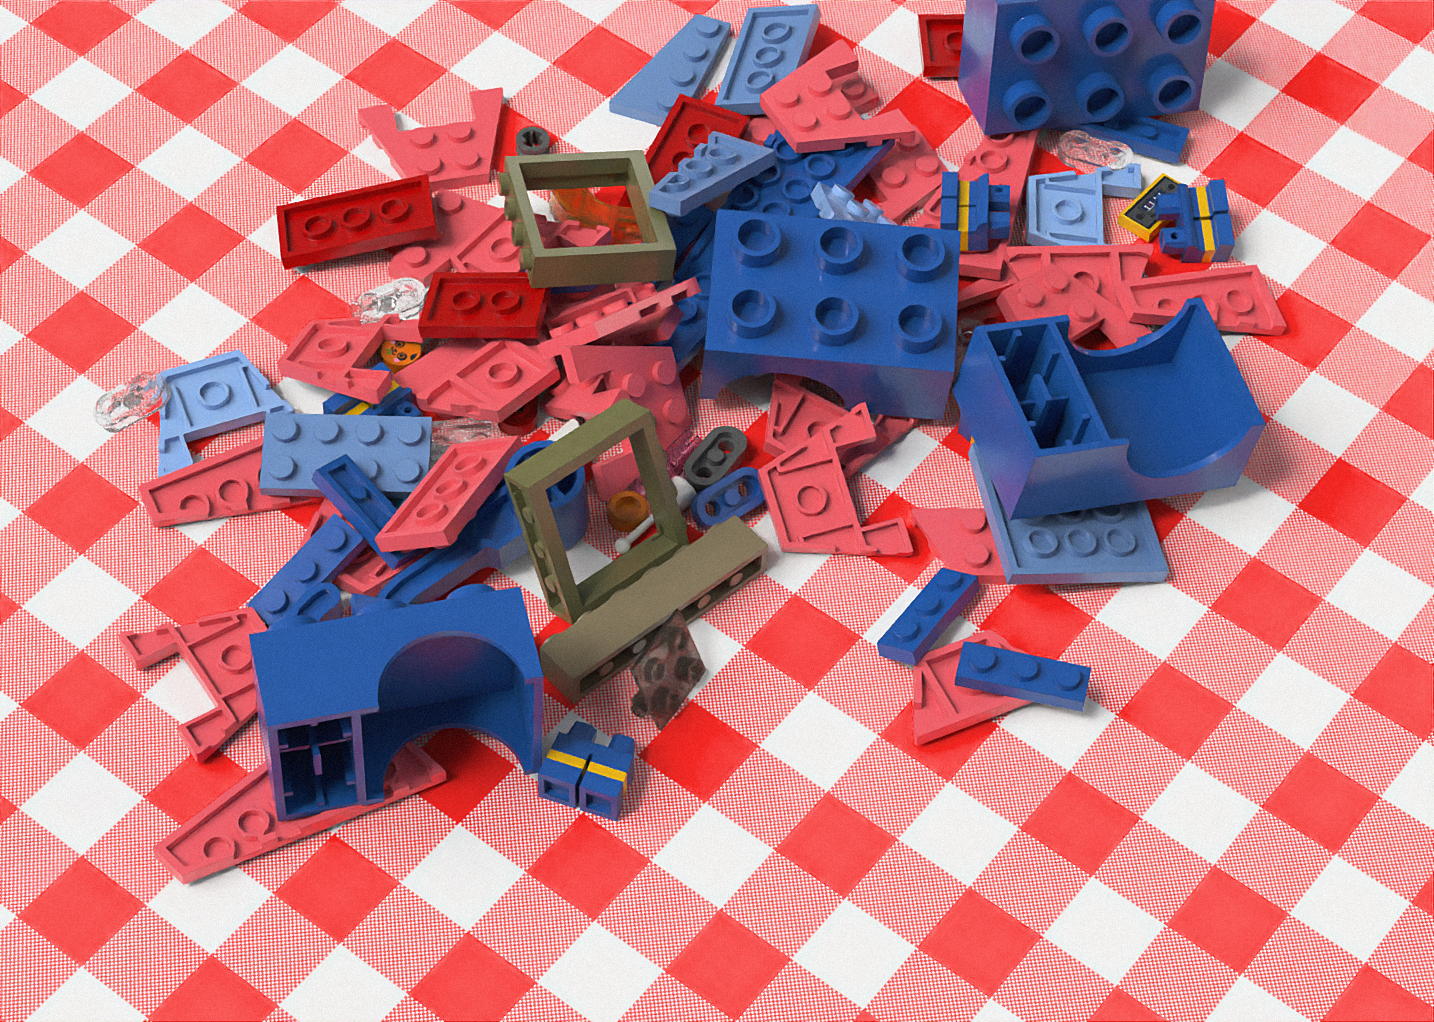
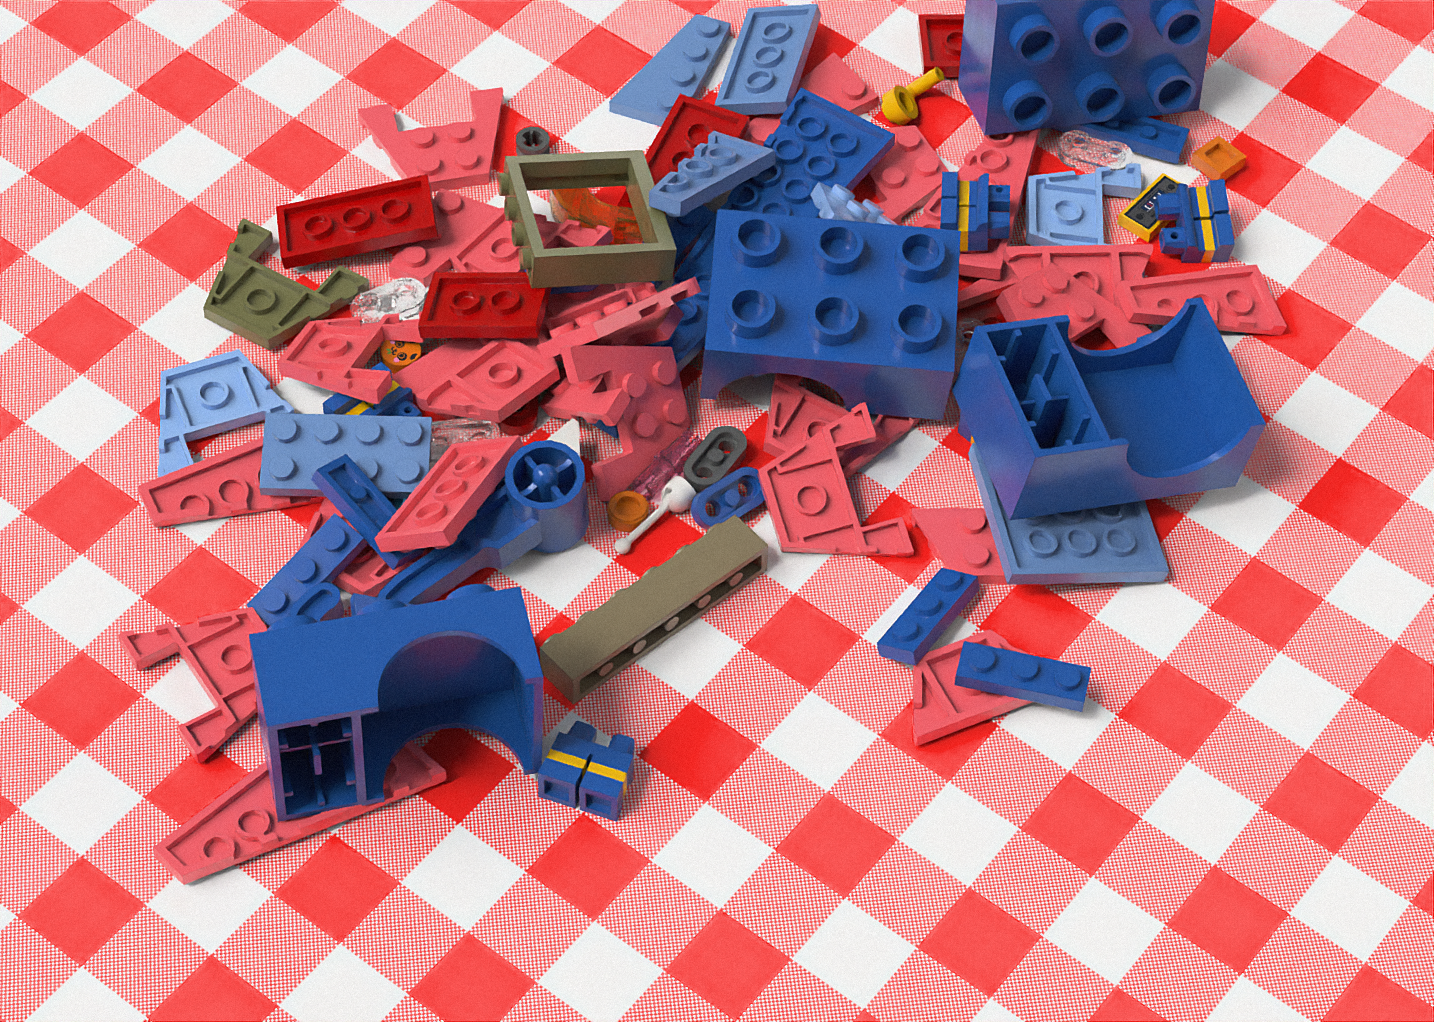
clear plate [93,370,171,433] -> none
olive window [503,398,690,625] -> none
clear smoke hinge [630,609,707,731] -> none
coral wing [760,39,916,153] -> none
none -> olive wing [203,218,370,350]
none -> yellow plate [882,67,944,126]
none -> orange plate [1191,135,1246,180]

